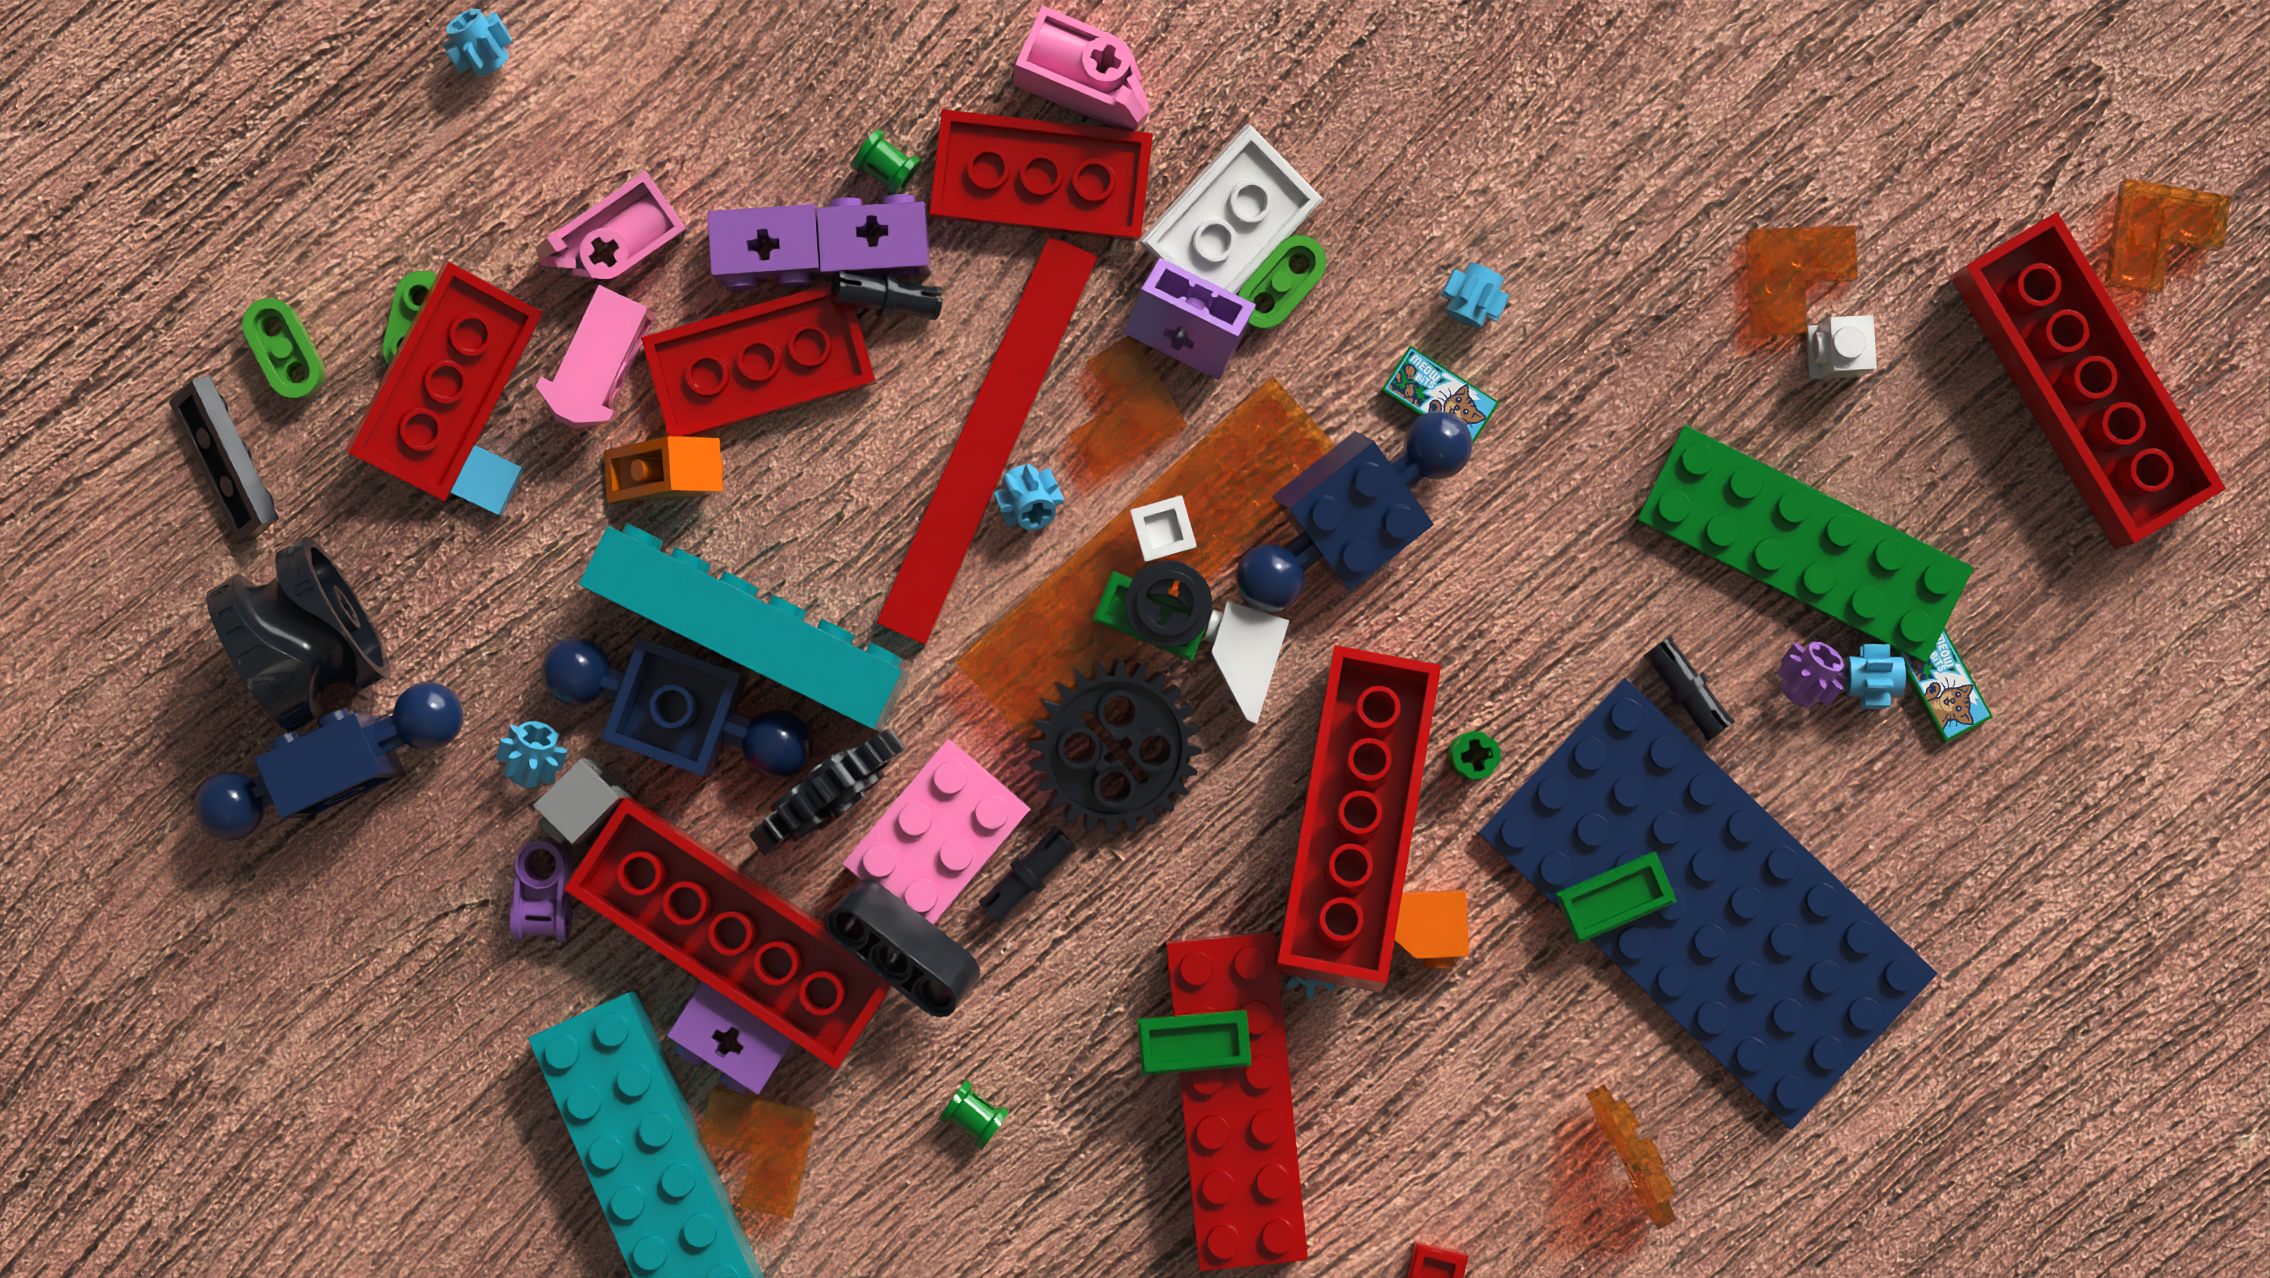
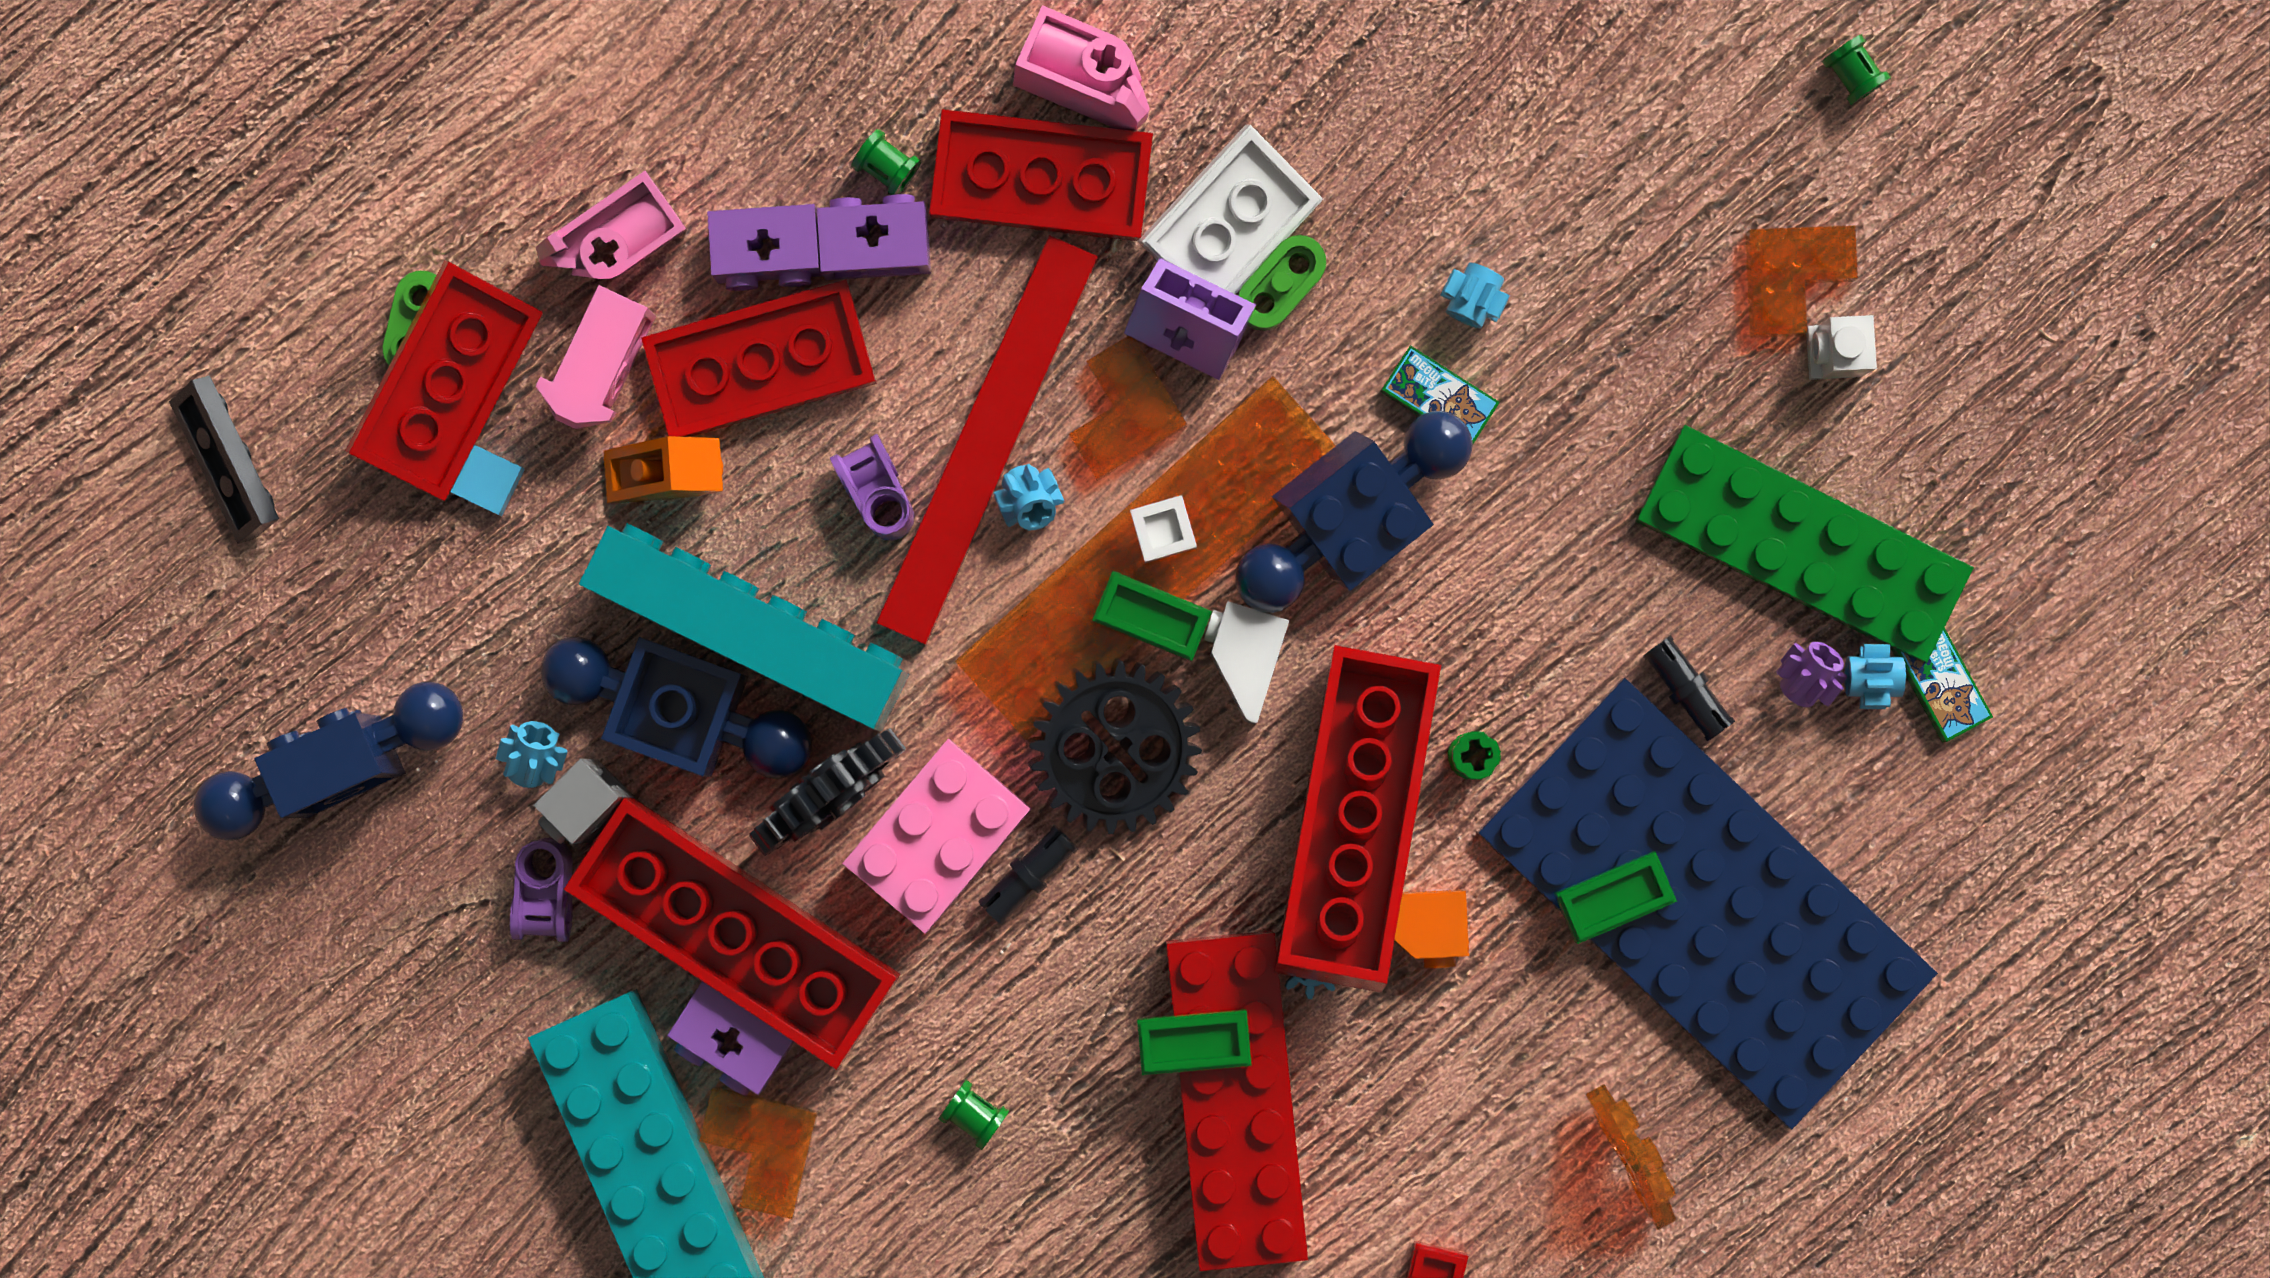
black piece [206,536,391,732] -> none
bright green plate [242,298,325,400] -> none
medium azure gear [442,9,513,76] -> none
black beam [825,879,980,1017] -> none
black pin [830,270,943,320] -> none
black gear [1126,560,1212,647] -> none
red brick [1949,211,2226,549] -> none
clear orange plate [2104,178,2231,295] -> none
none -> medium lavender piece [830,434,915,541]
none -> green bush [1821,34,1891,105]

